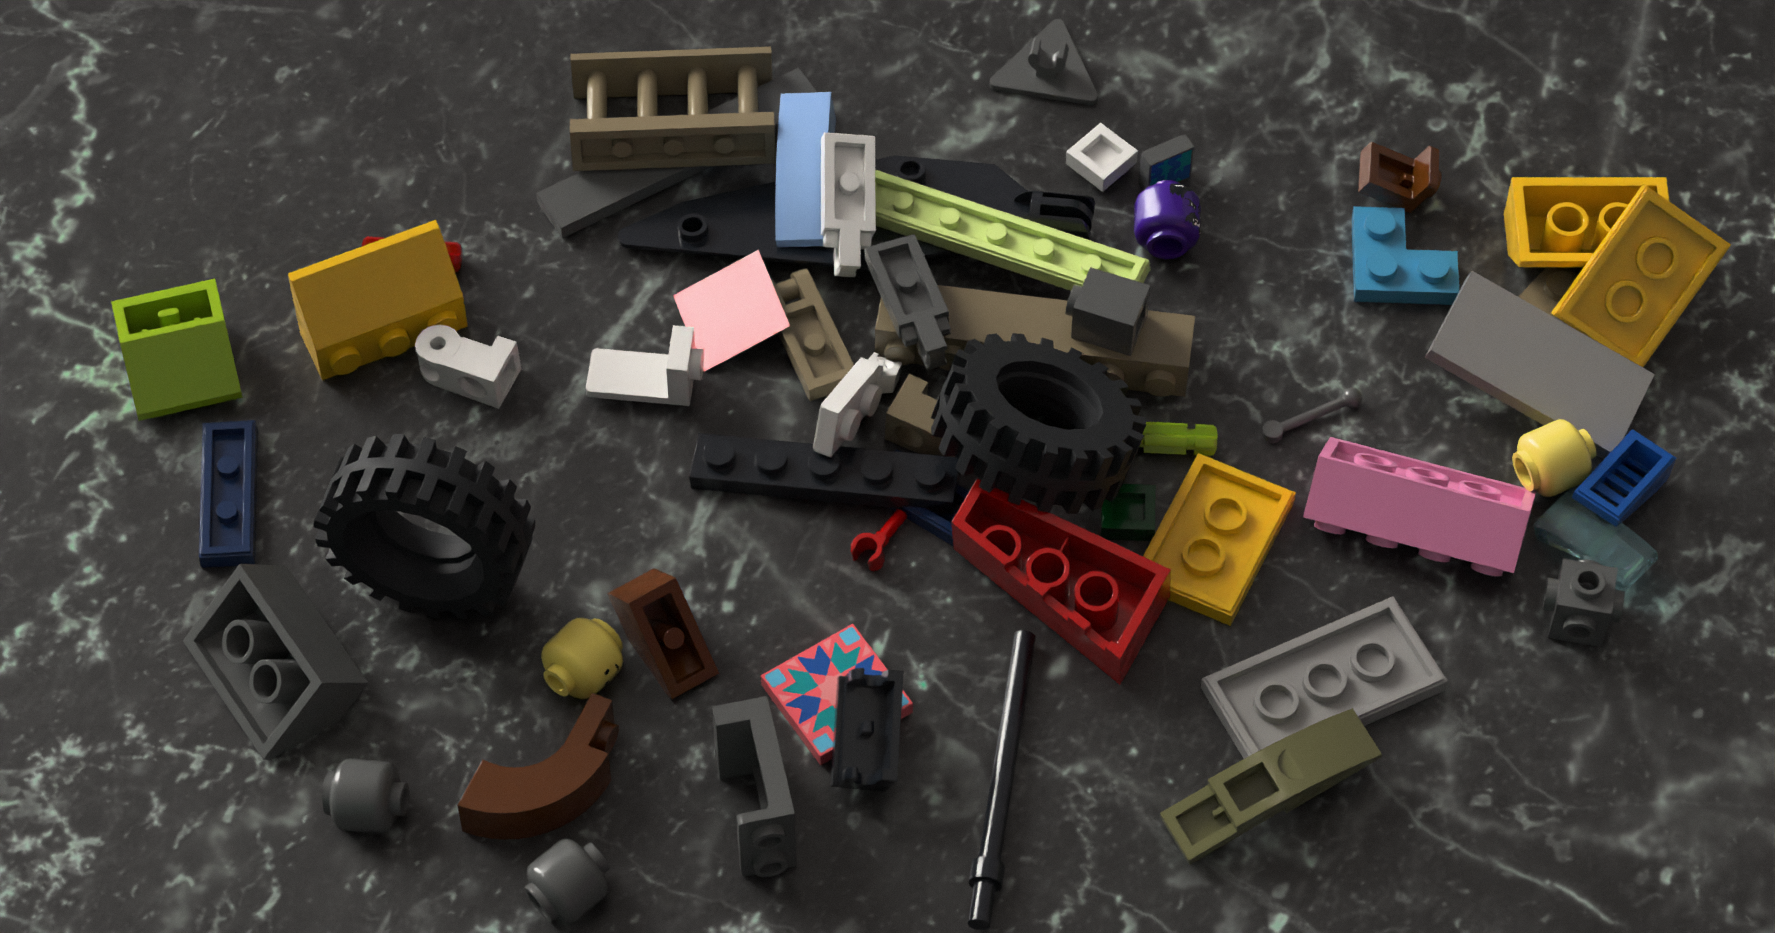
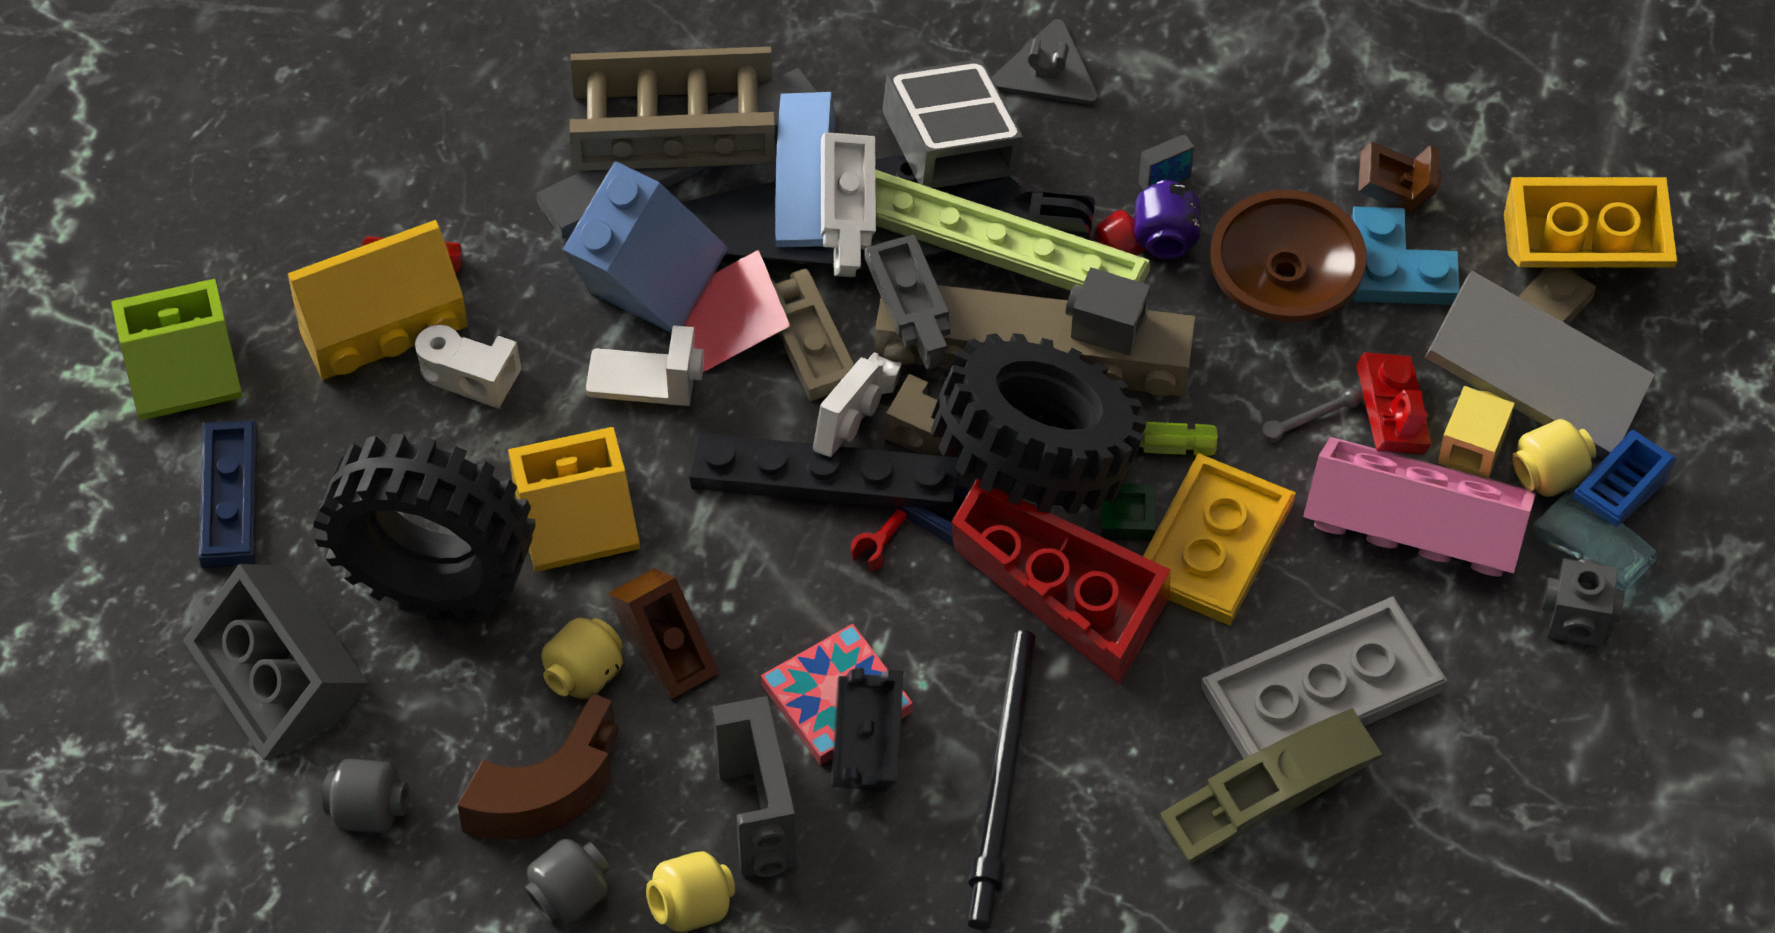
white plate [1066,123,1138,192] -> none
yellow tile [1551,184,1731,367] -> none
none -> yellow slope [508,427,640,572]
none -> medium blue slope [562,161,728,333]
none -> light yellow head [646,851,735,932]
none -> dark grey brick [882,59,1023,188]
none -> red piece [1094,210,1146,255]
none -> reddish brown dish [1210,190,1366,322]
none -> red hinge [1356,352,1432,455]
none -> light yellow brick [1438,386,1515,478]

